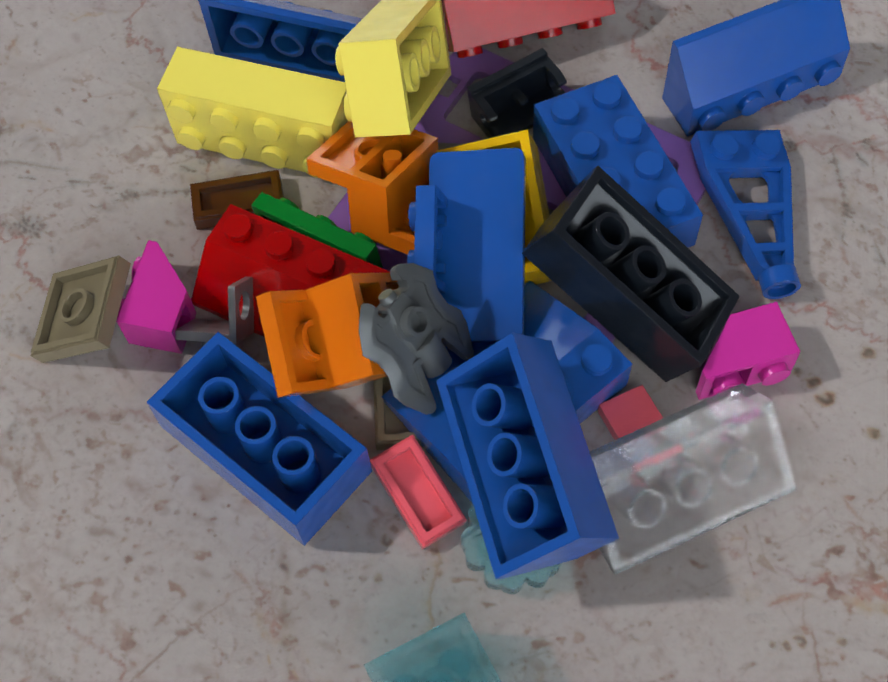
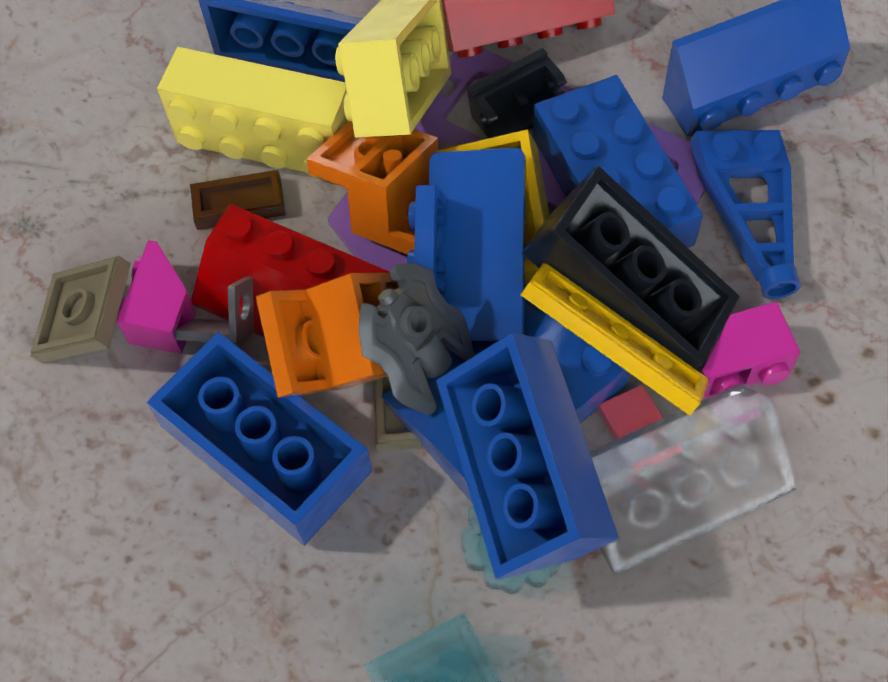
green plate [251,192,383,268] -> none
coral tile [370,434,467,550] -> none
none -> yellow tile [520,263,709,416]

